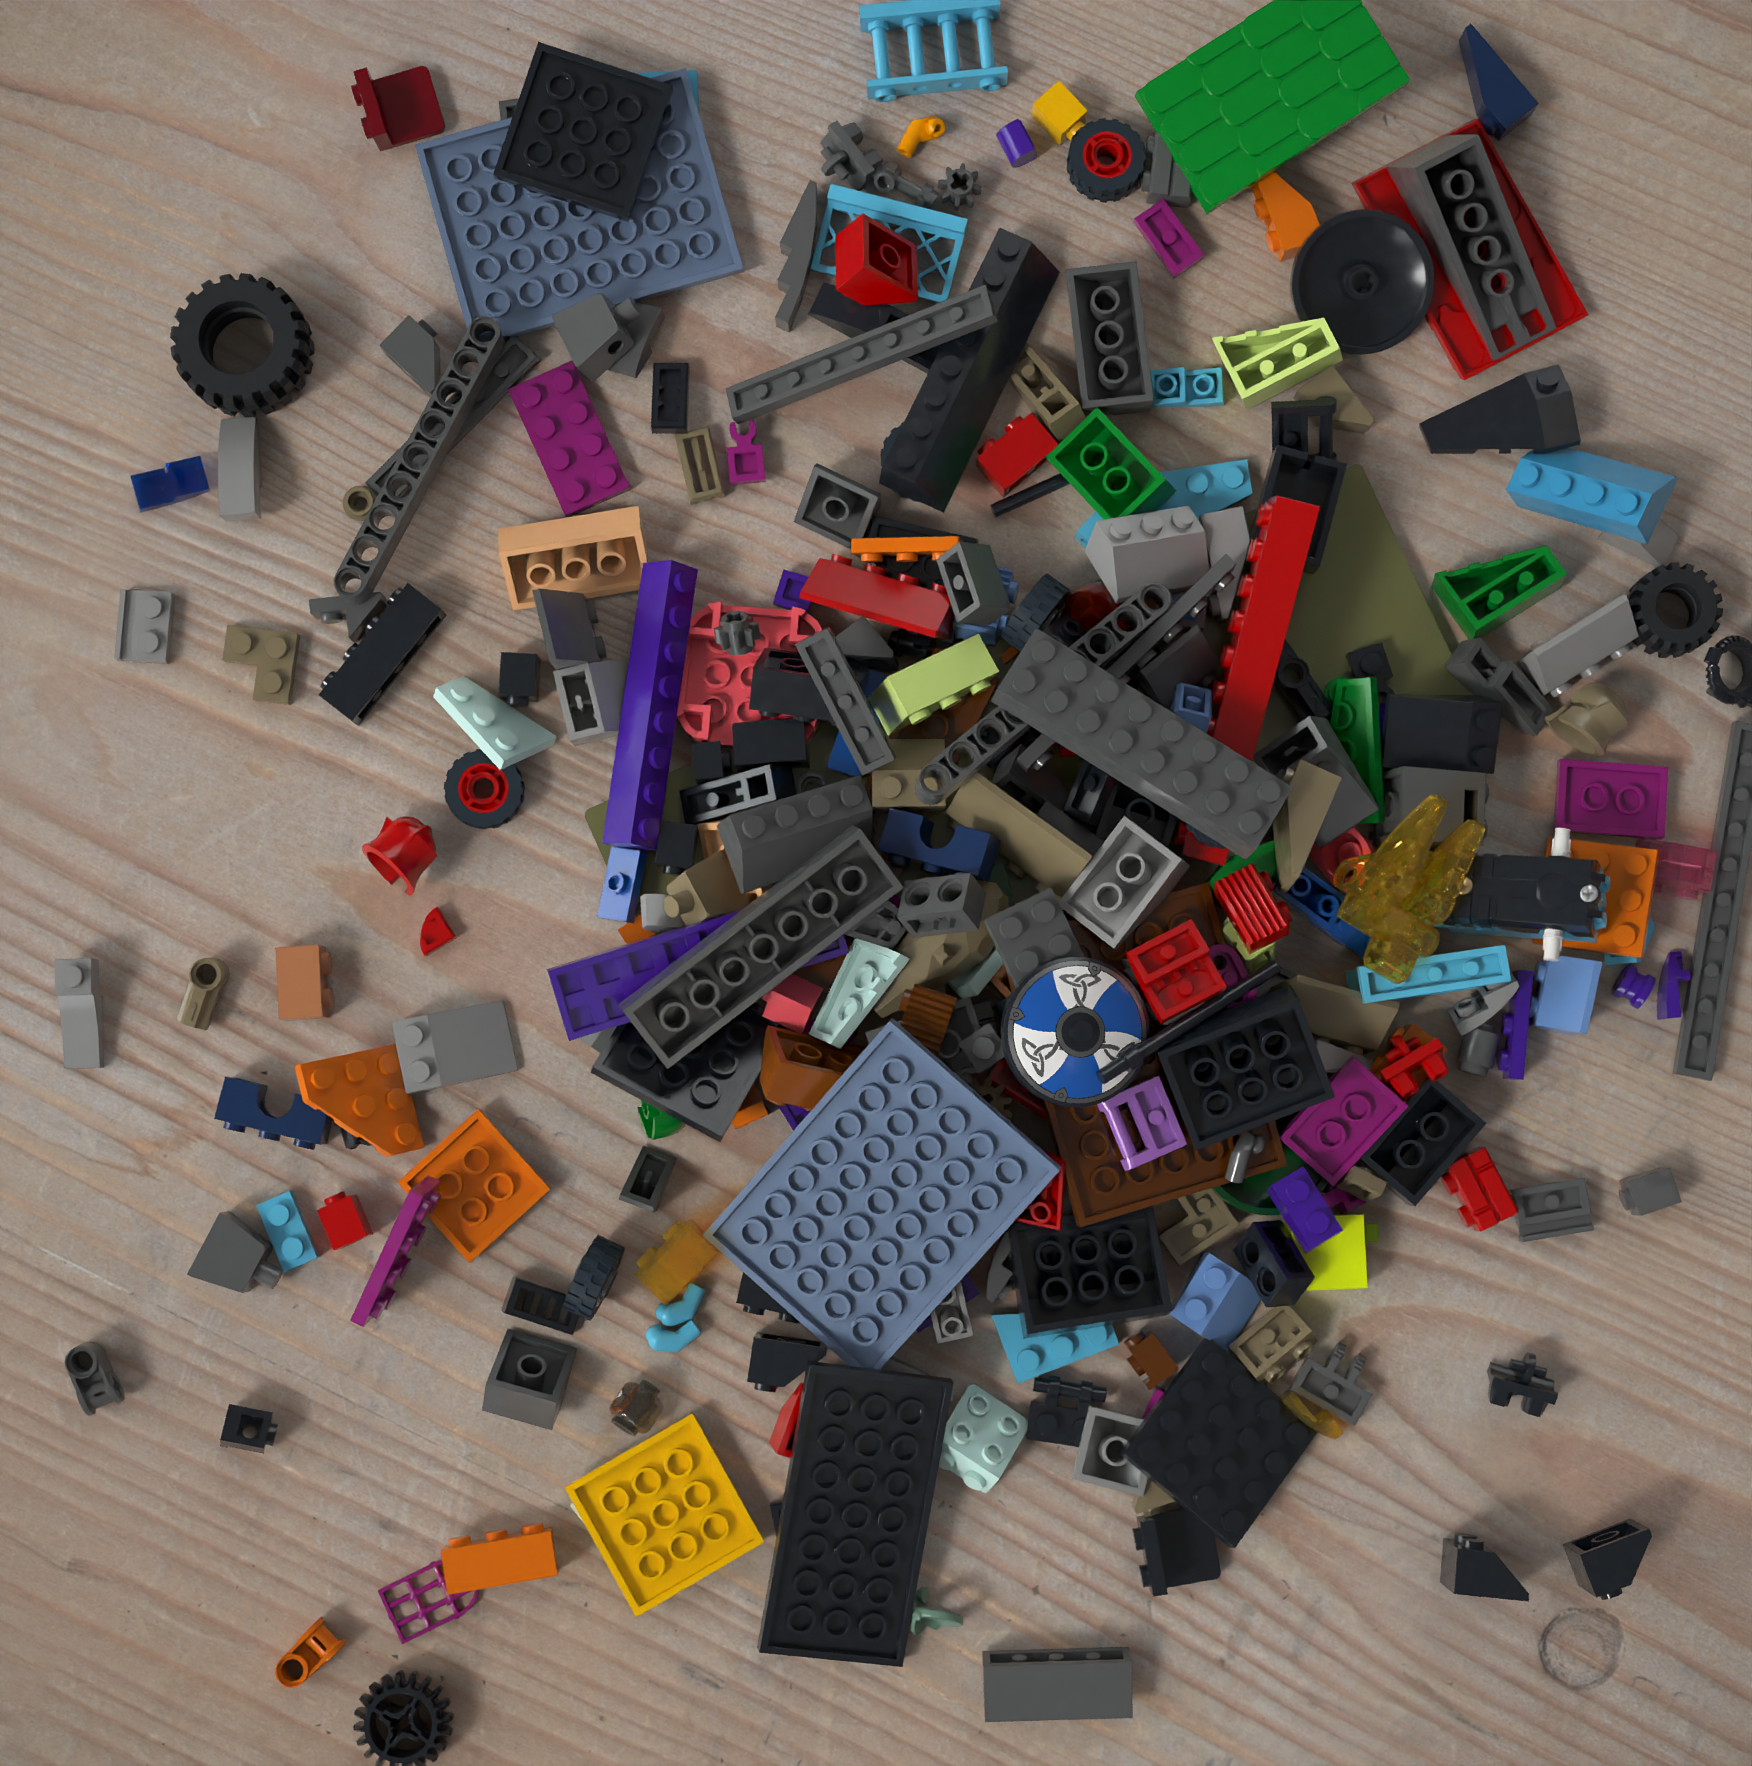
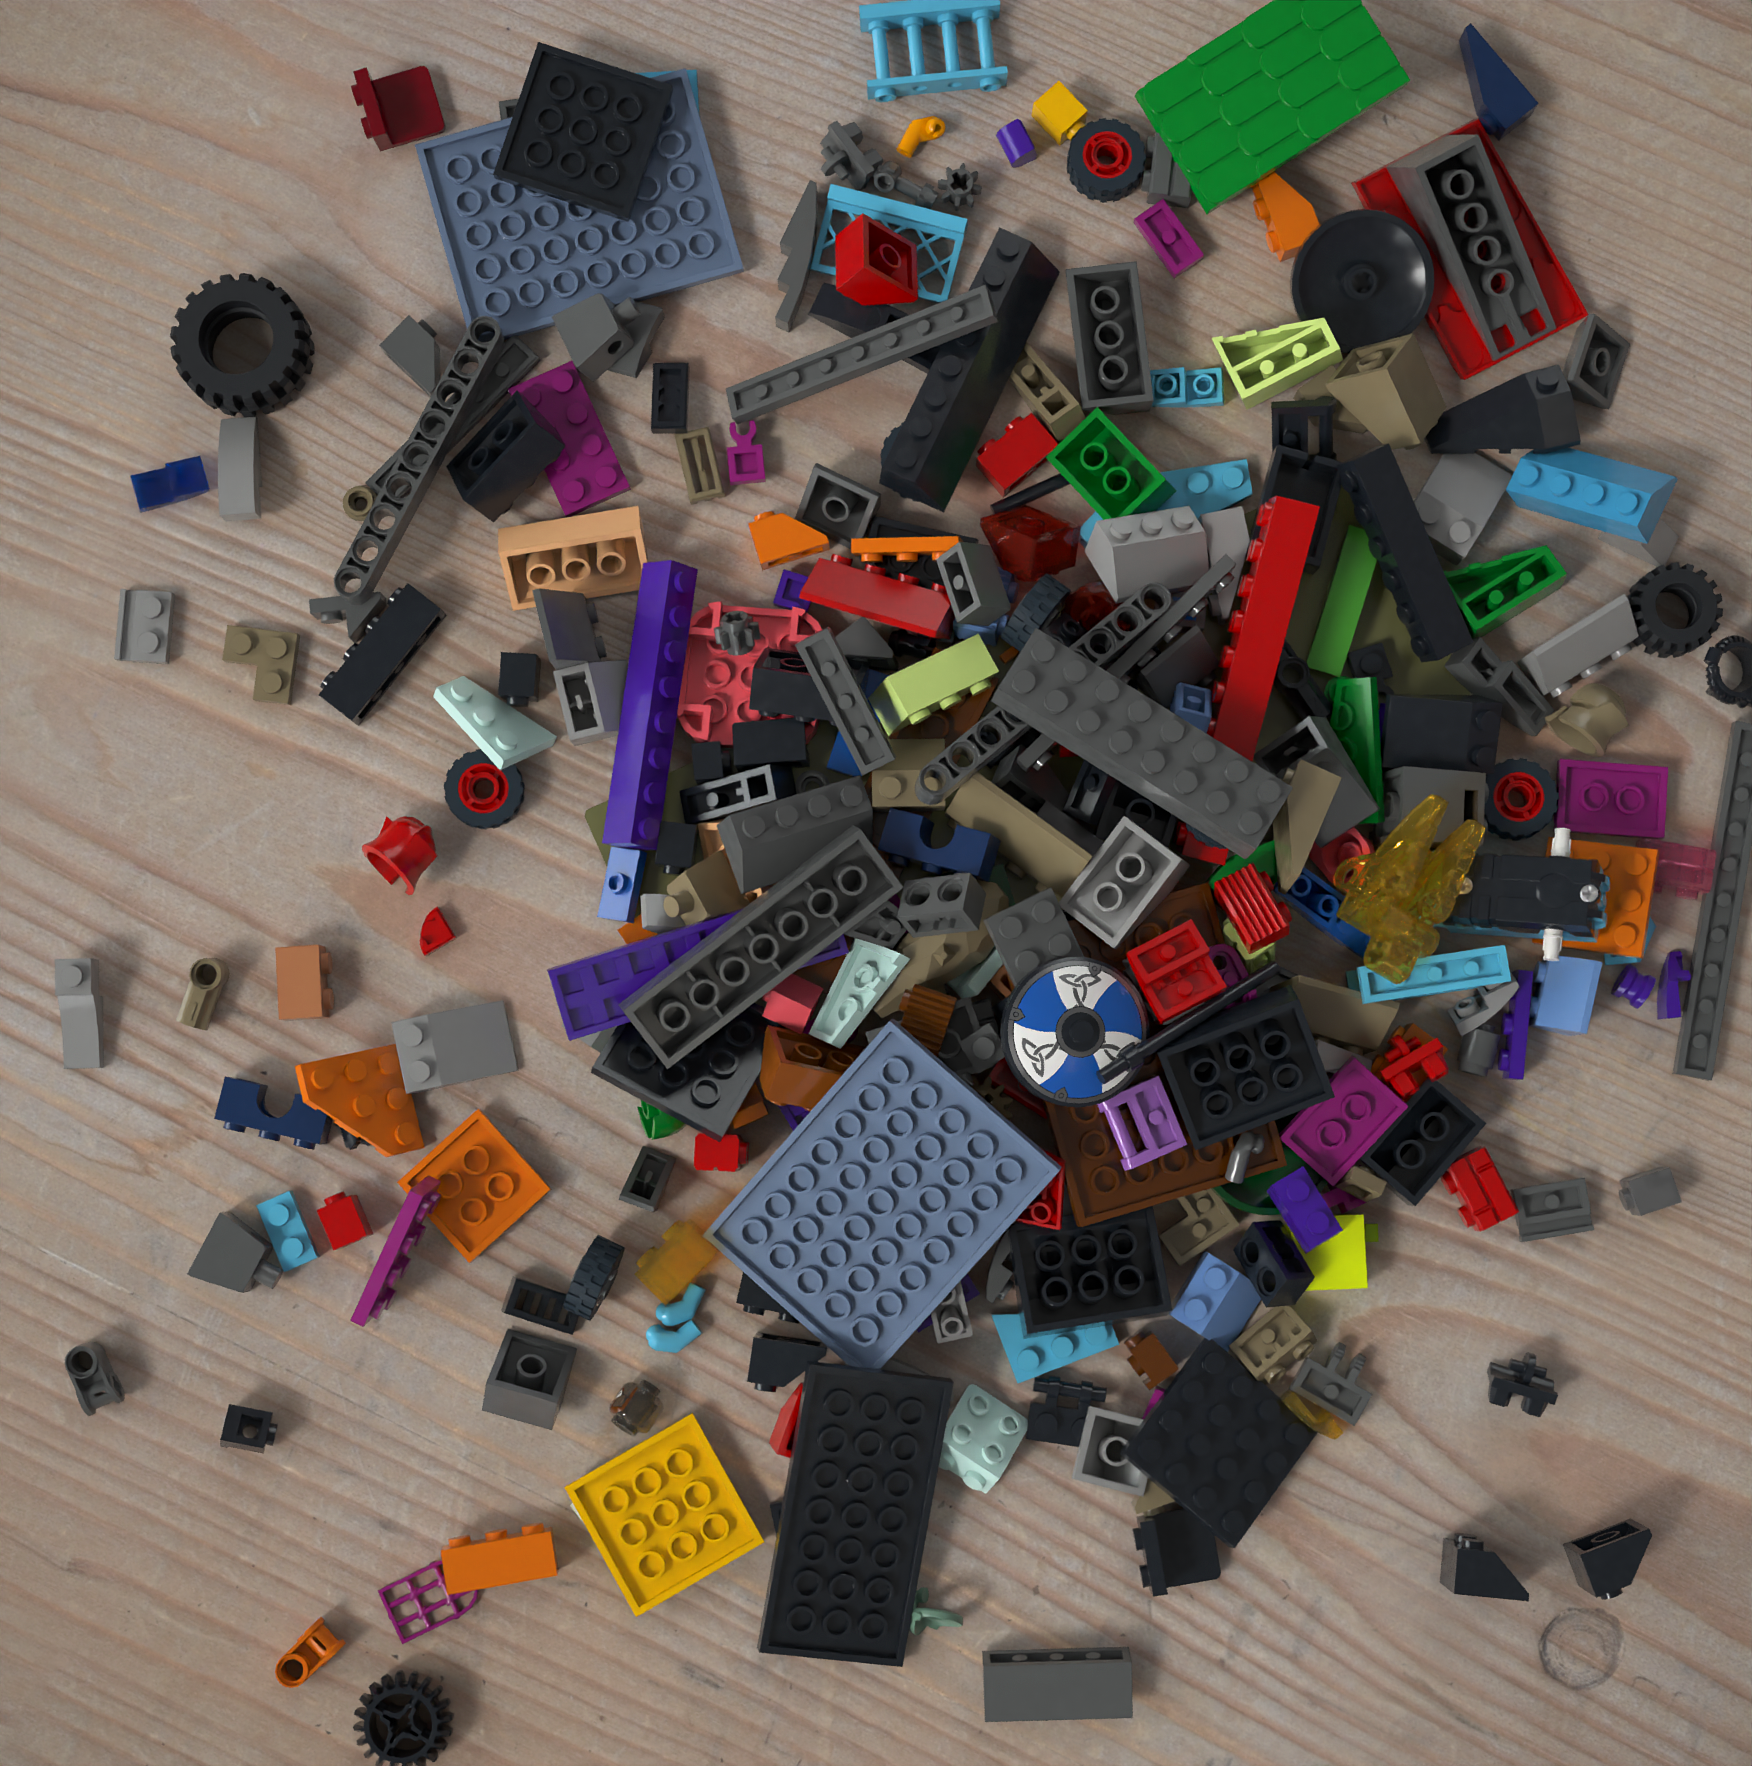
none -> black slope [446,390,565,523]
none -> red brick [694,1133,749,1172]
none -> orange slope [748,511,830,571]
none -> clear red slope [980,505,1081,582]
none -> bright green slope [1306,524,1377,677]
none -> dark tan slope [1325,333,1447,450]
none -> black brick [1337,443,1473,663]
none -> light grey slope [1414,453,1512,566]
none -> black wheel [1484,758,1559,841]
none -> dark grey slope [1563,314,1630,409]

